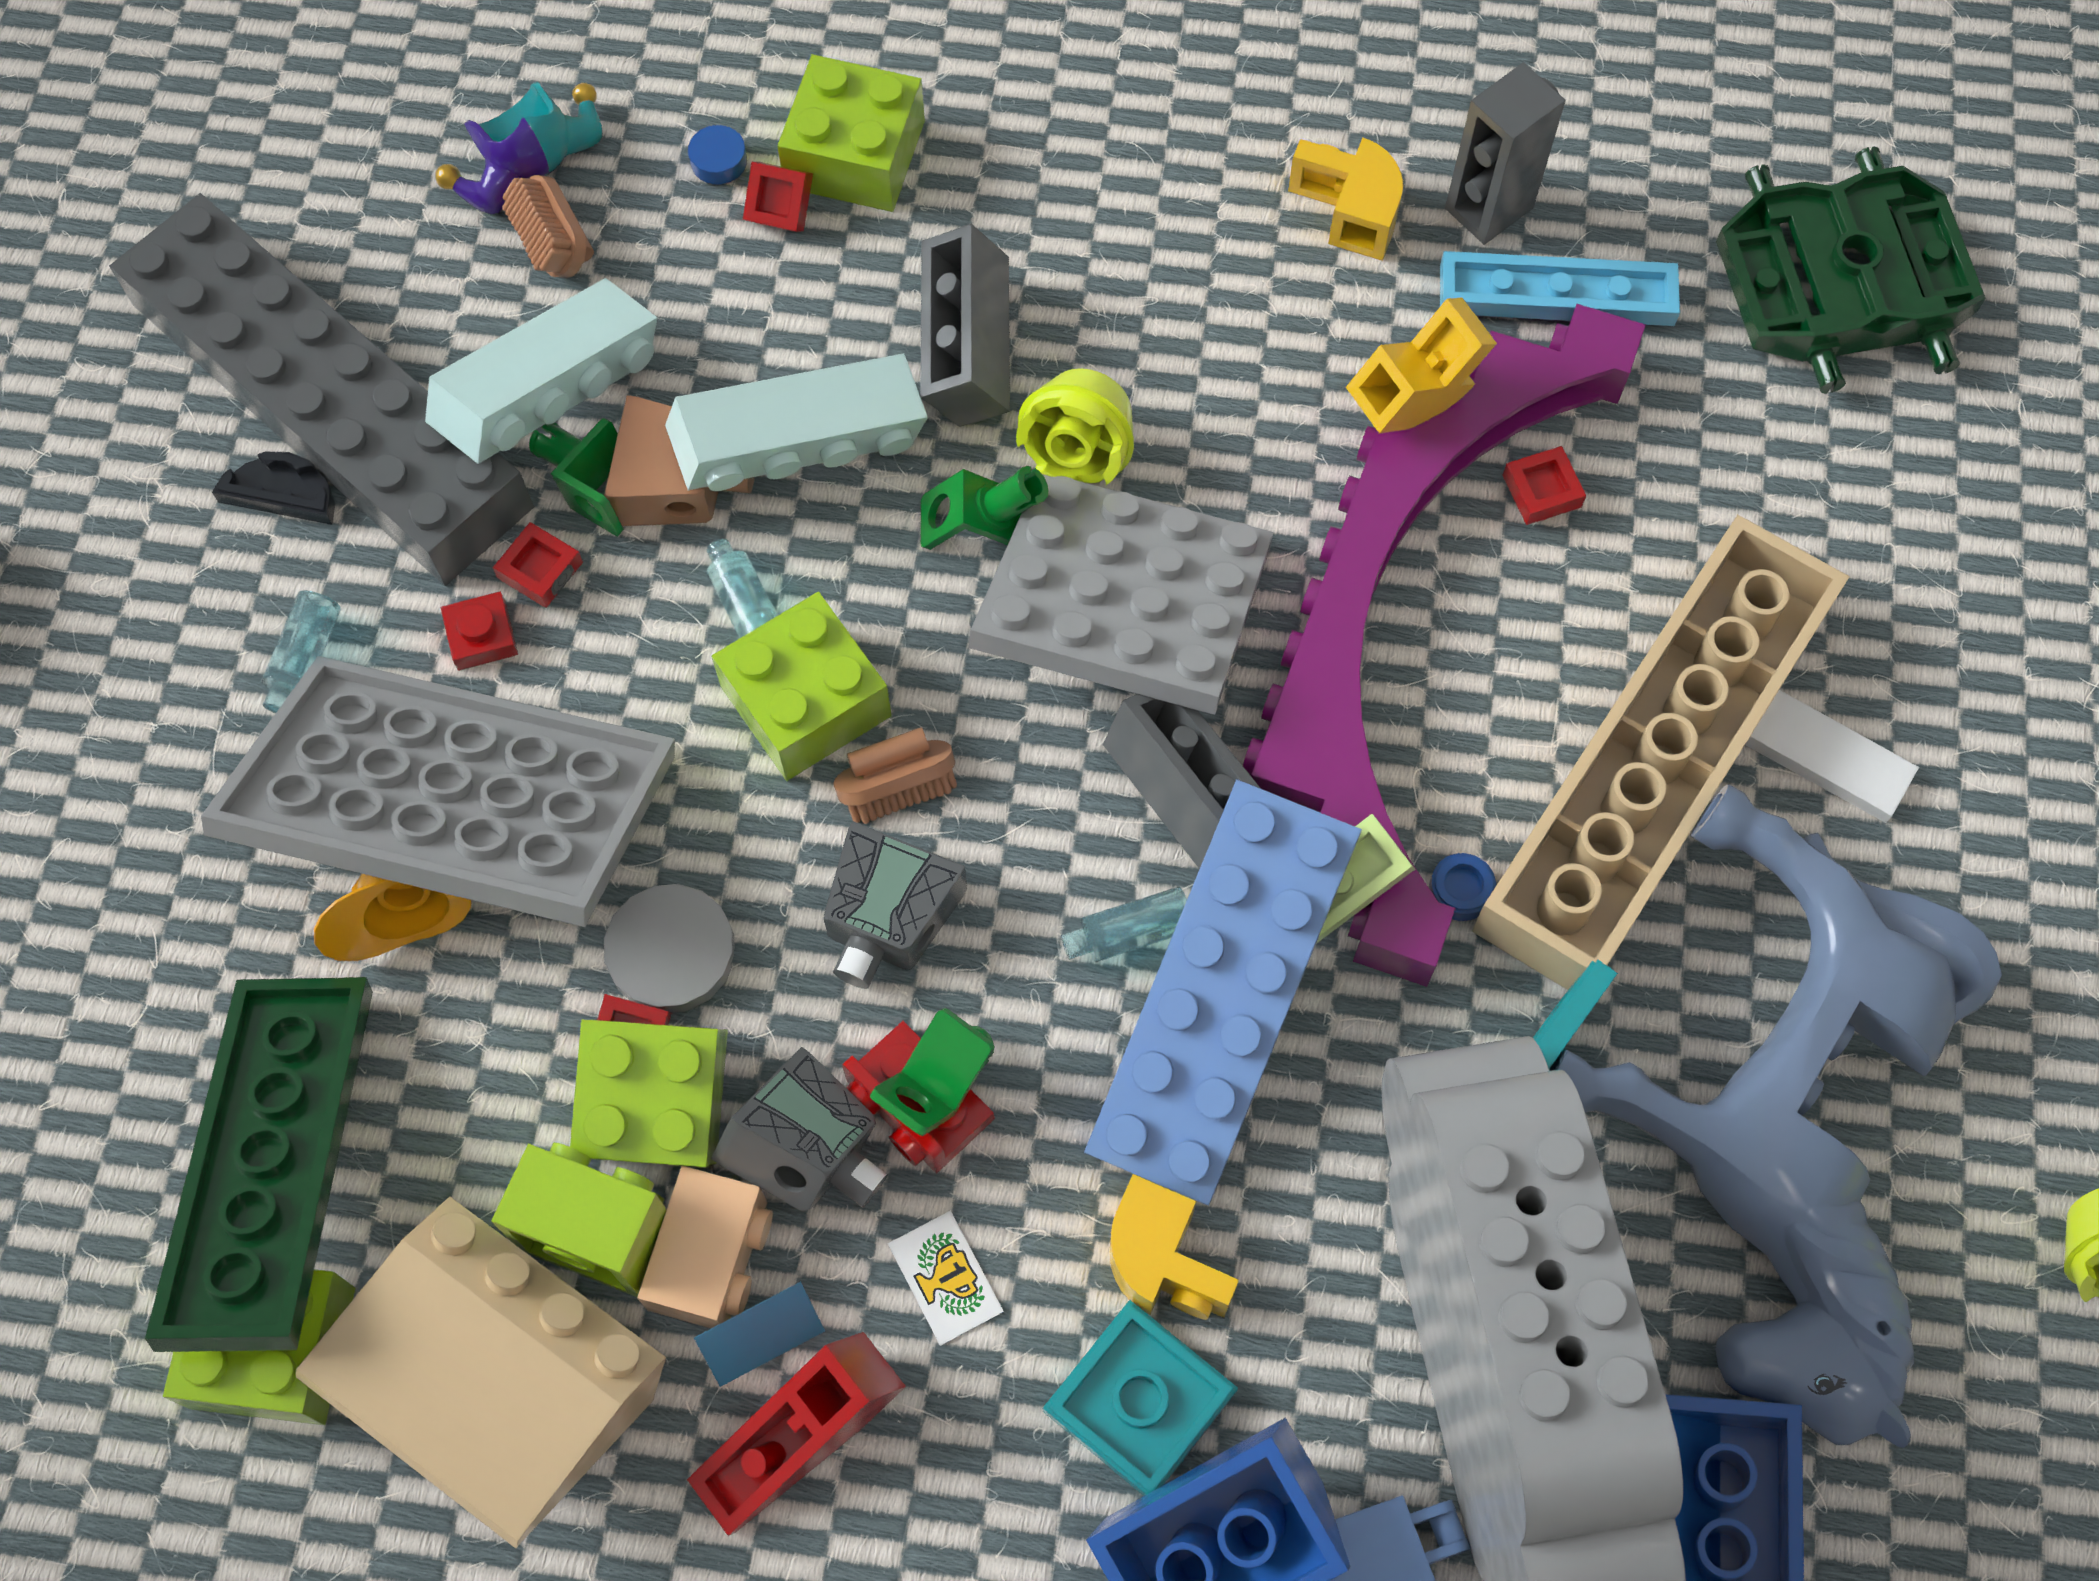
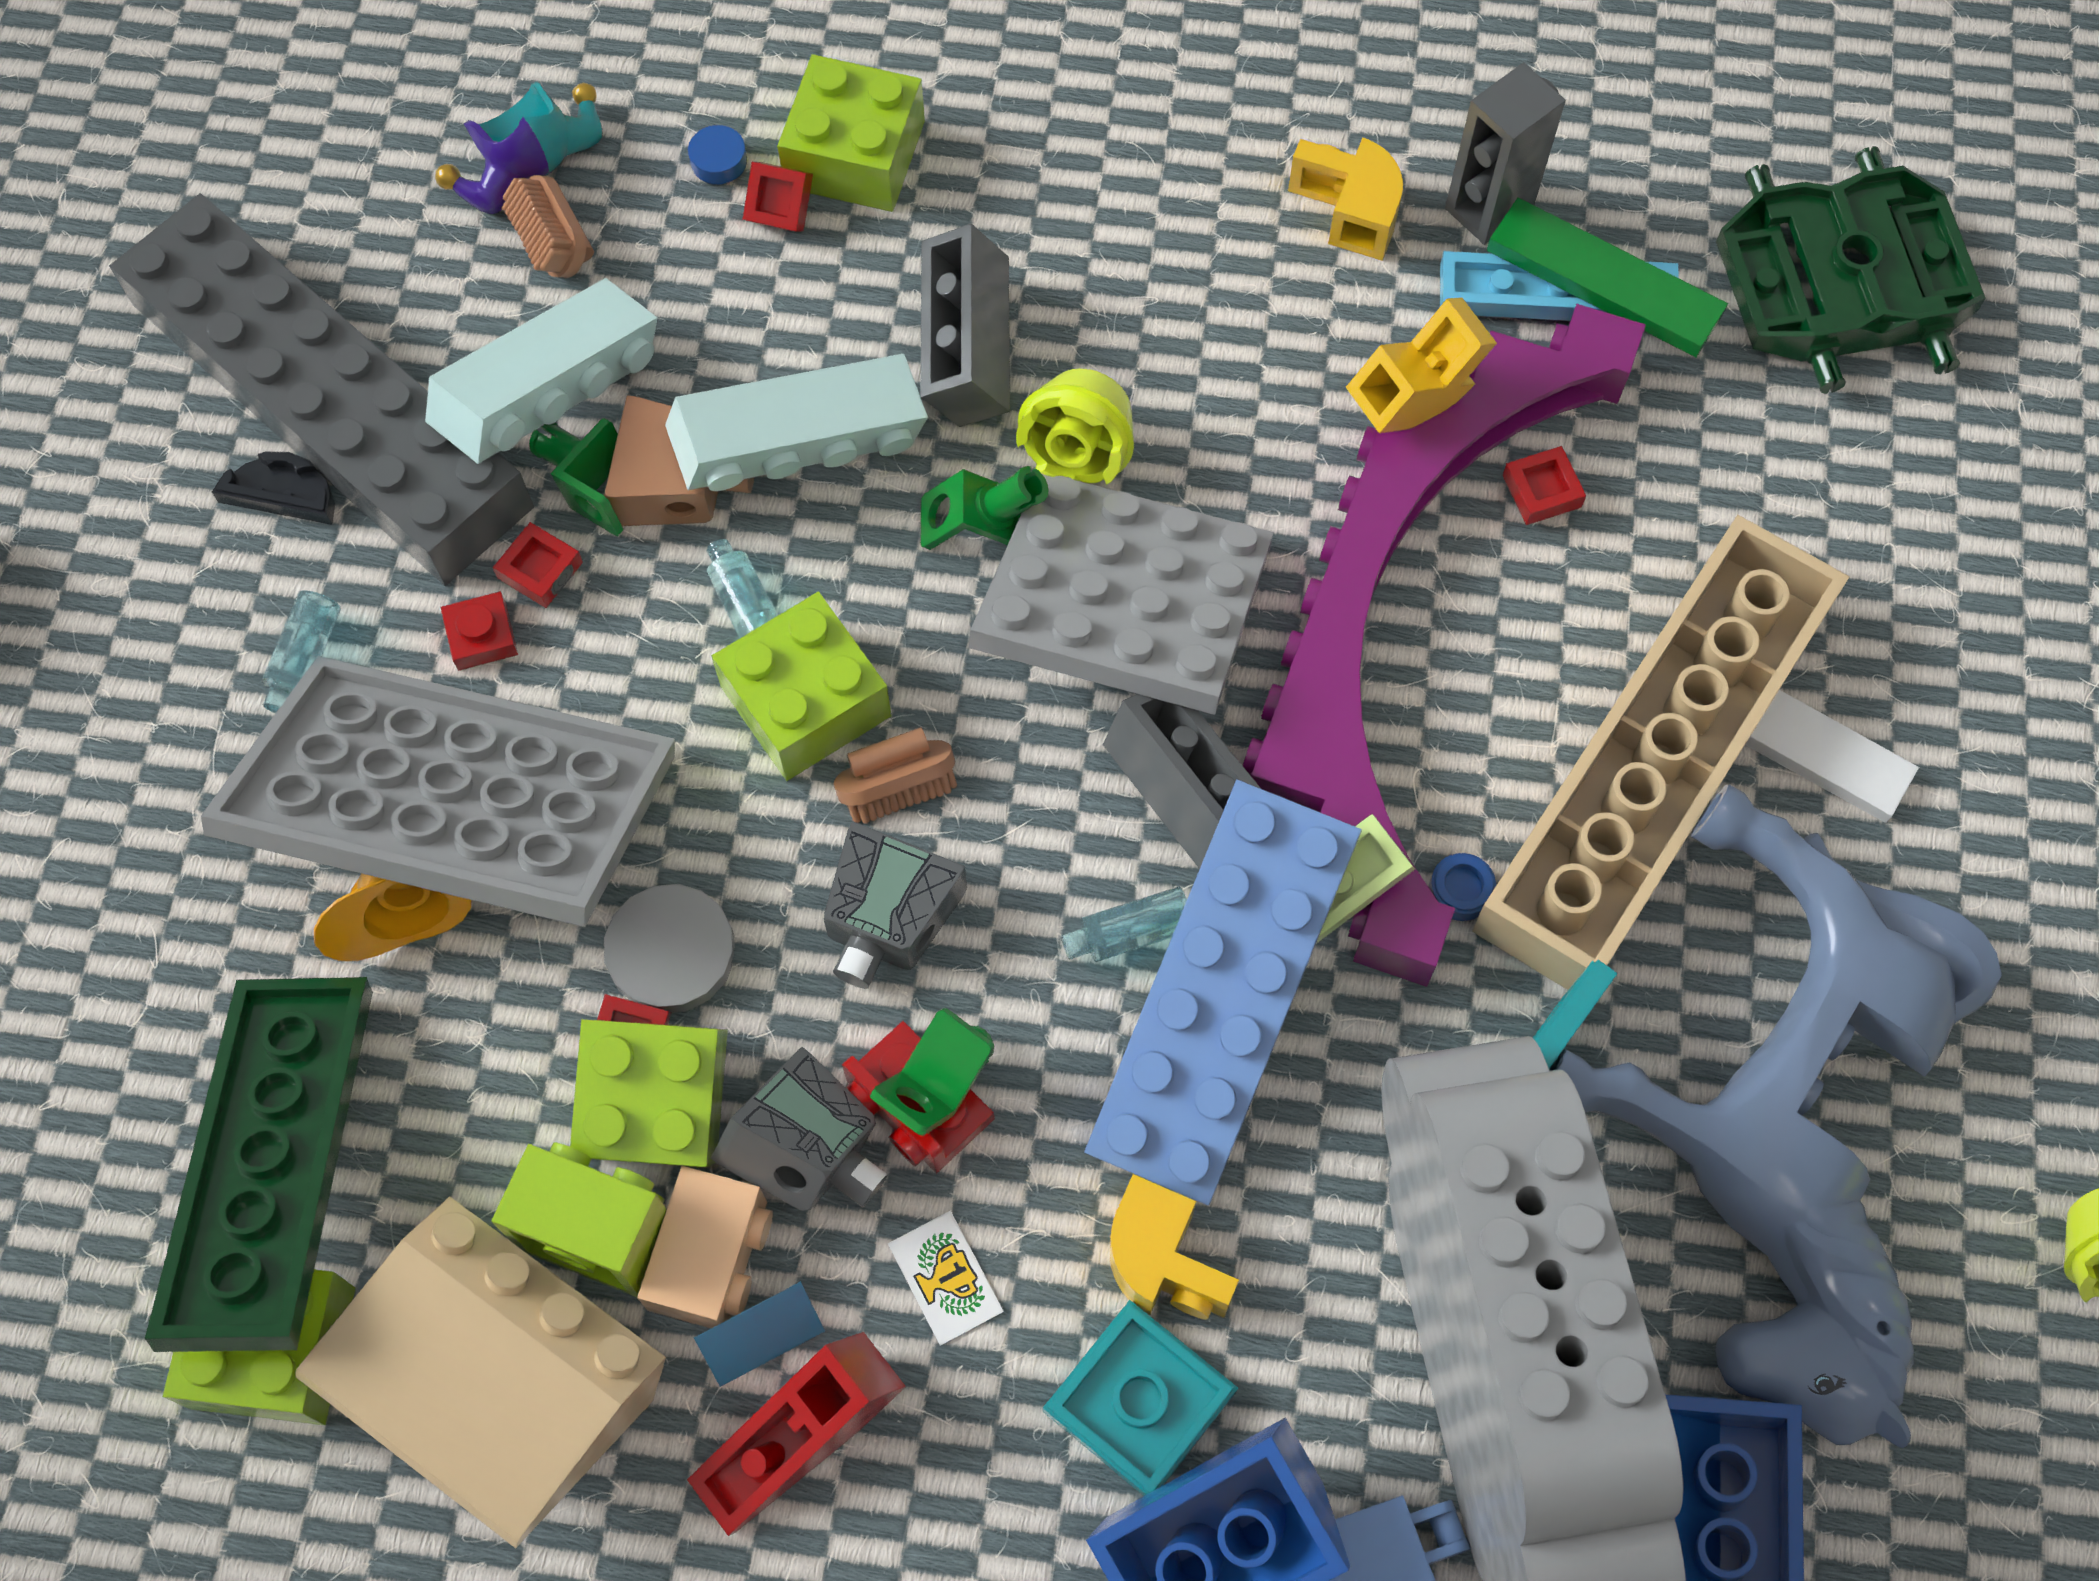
none -> green tile [1486,197,1728,358]

